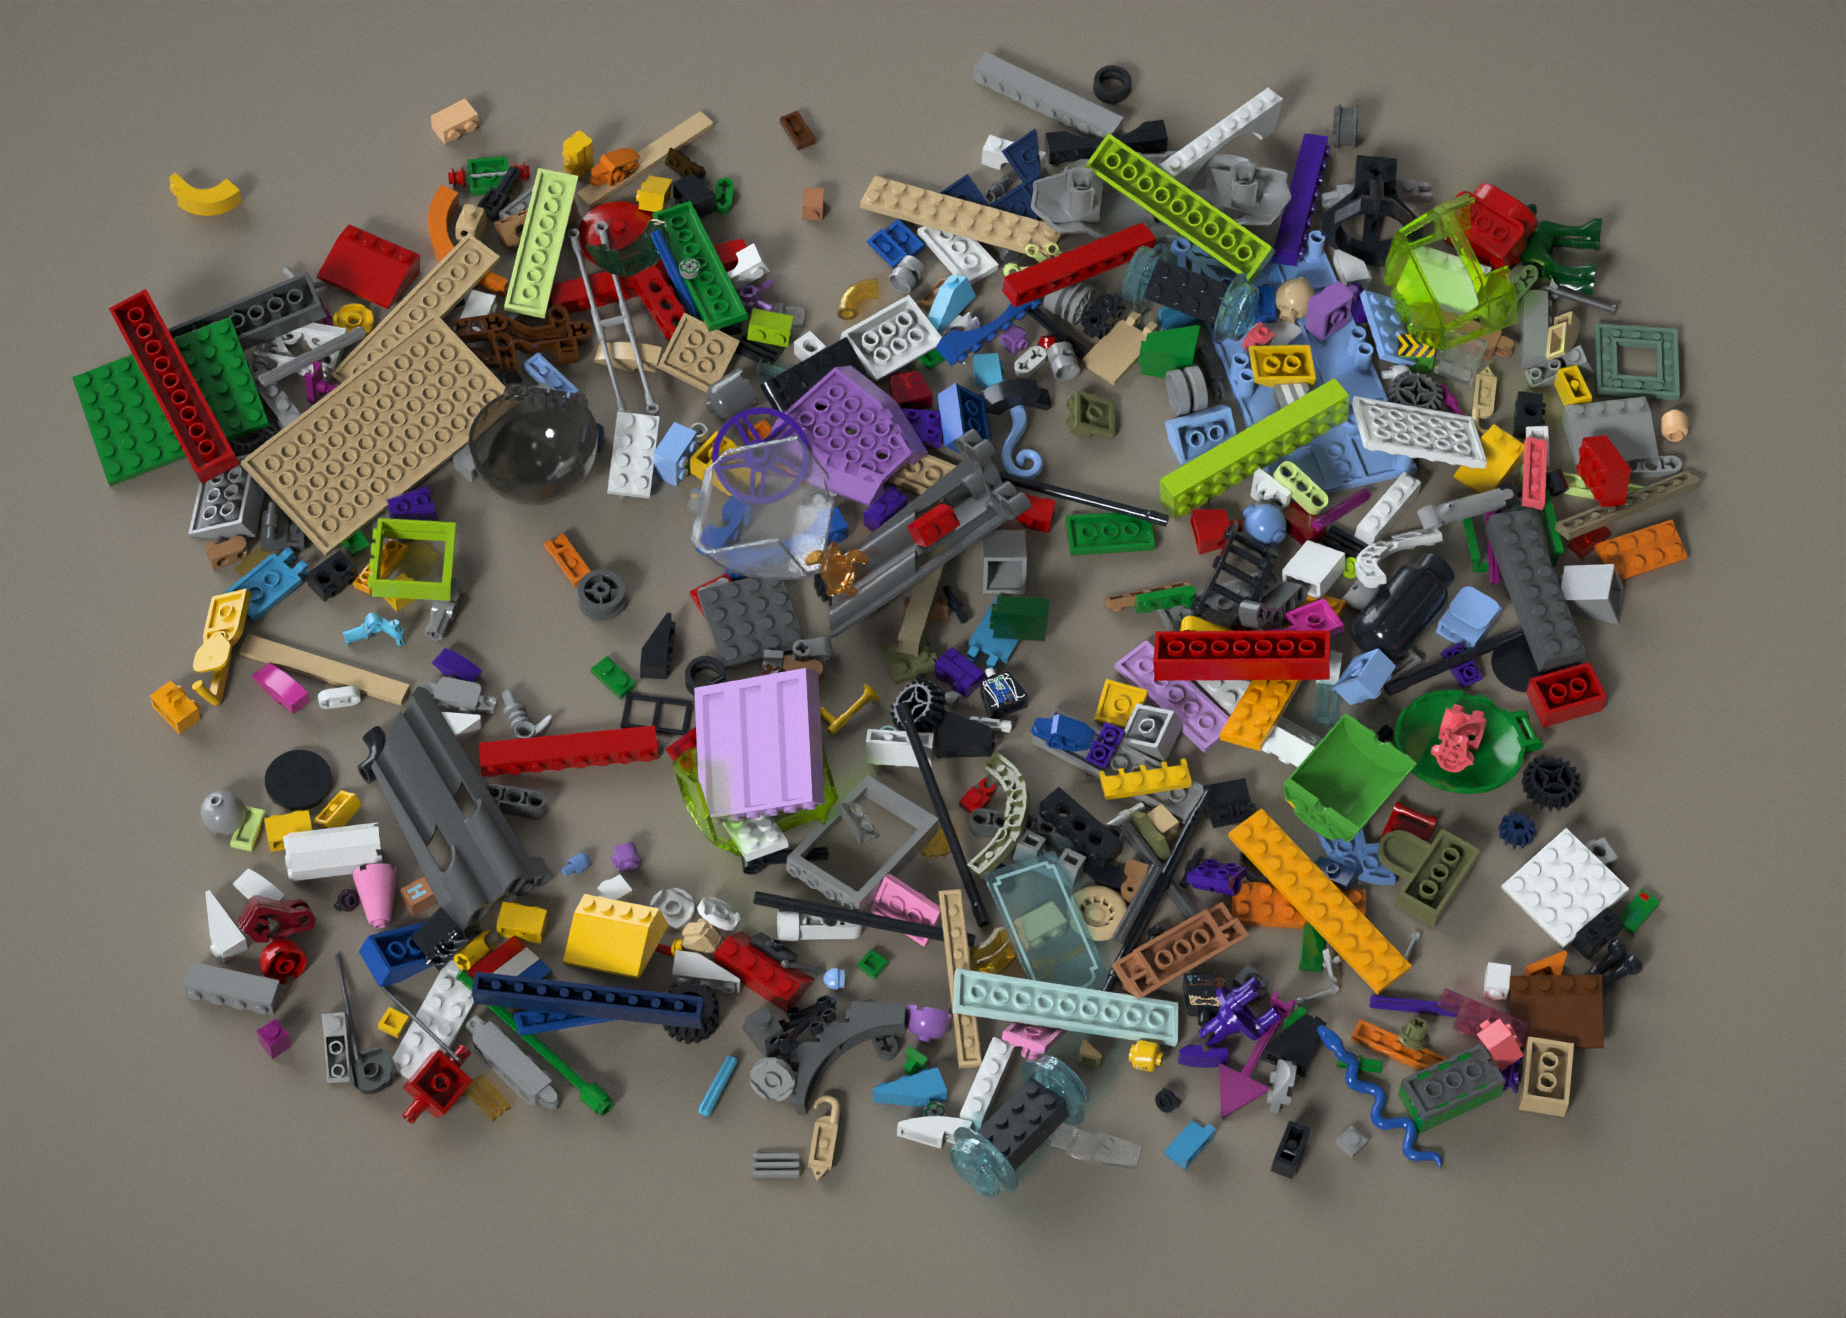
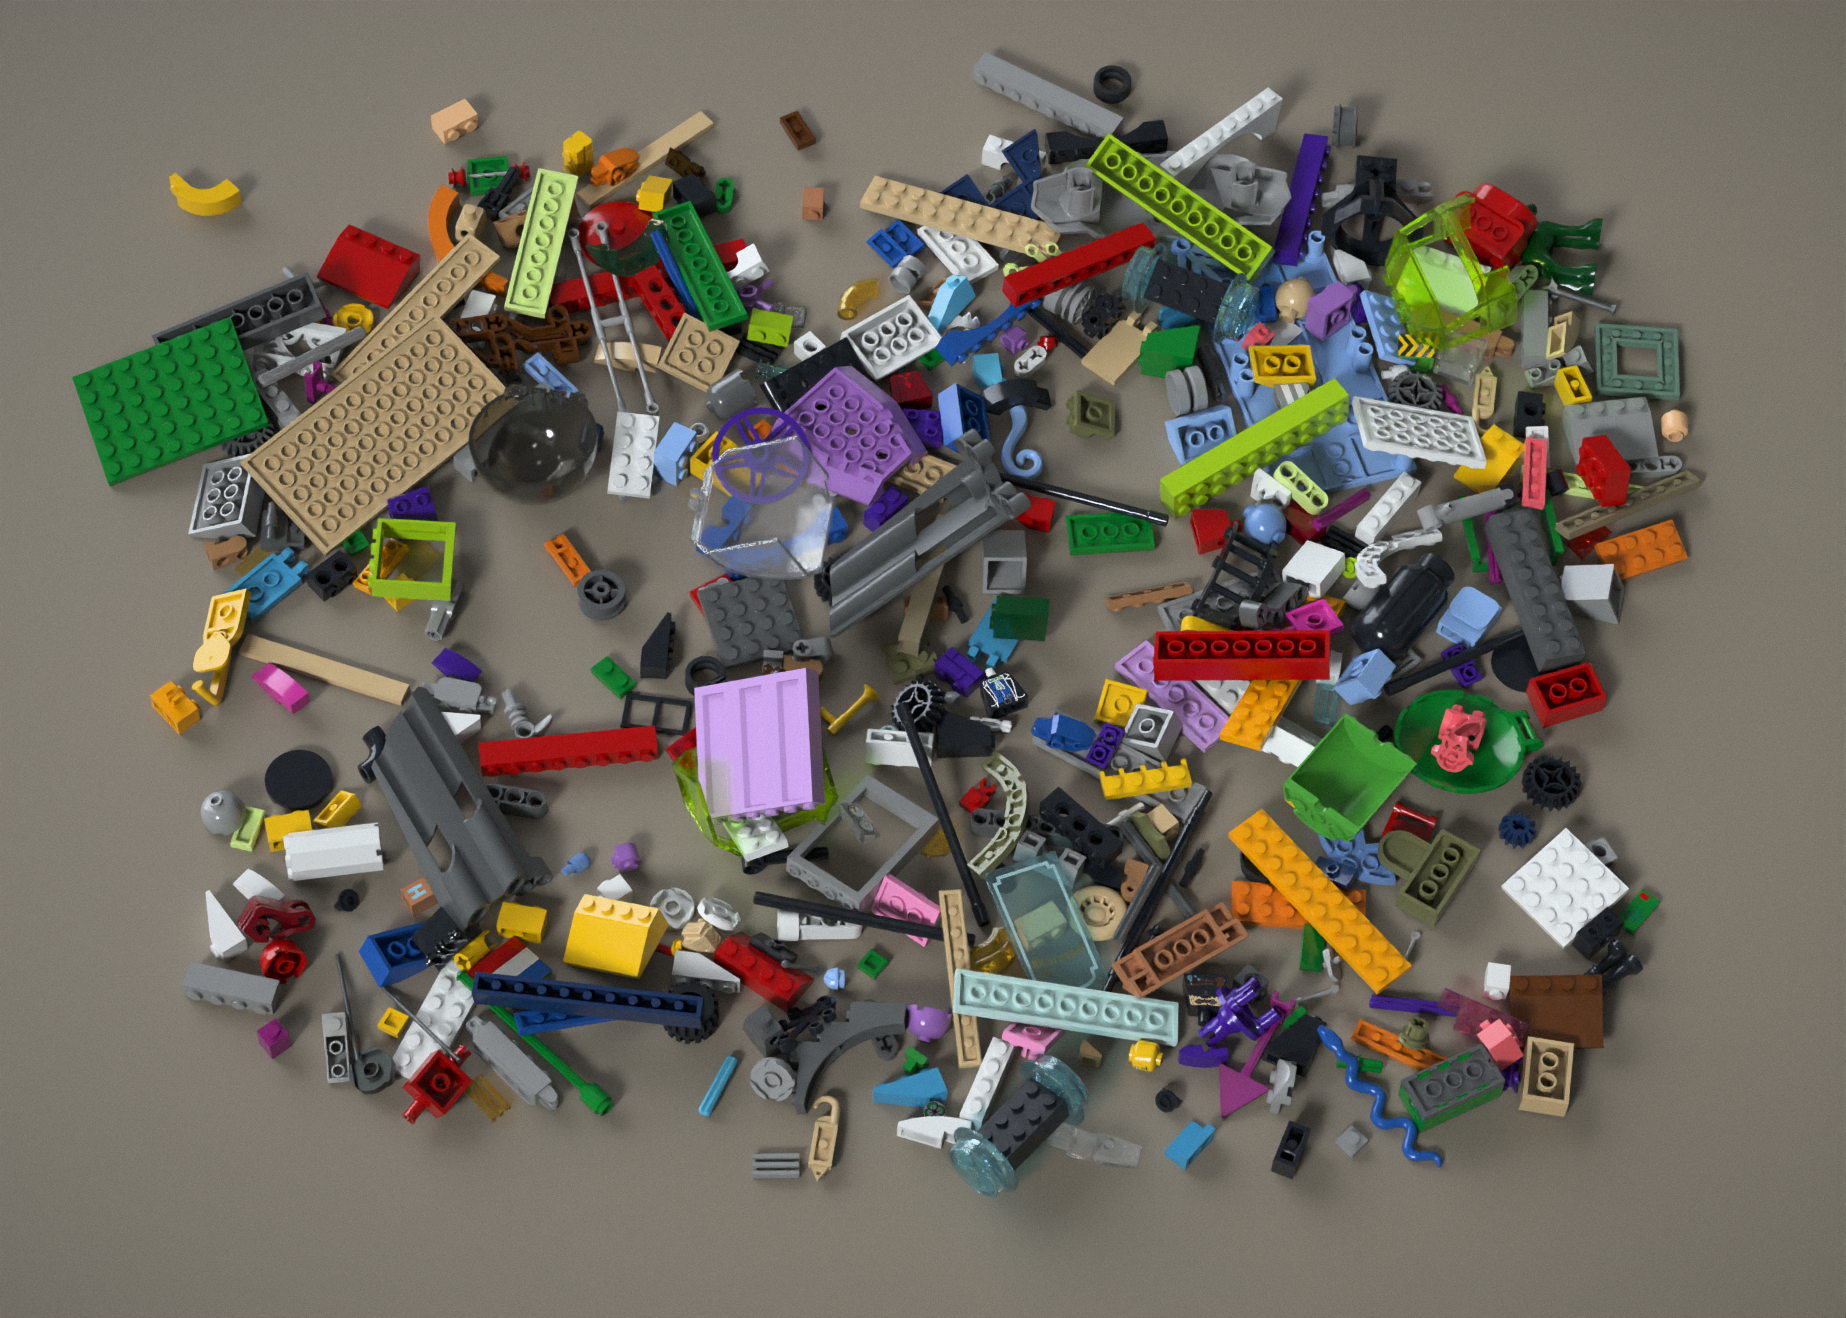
red brick [108,289,240,484] -> none
white beam [318,686,361,709] -> none
medium azure pin [343,612,406,647] -> none
bright pink cone [353,863,398,929] -> none
light grey tile [679,259,700,279] -> none
clear orange animal [805,541,869,597] -> none
red brick [906,504,961,547] -> none
light grey wheel [1047,342,1080,381] -> none
green plate [1134,585,1196,614] -> none
dark purple plate [1187,859,1247,896] -> none
black hinge [1203,778,1256,828] -> none
orange slope [1523,950,1567,976] -> none

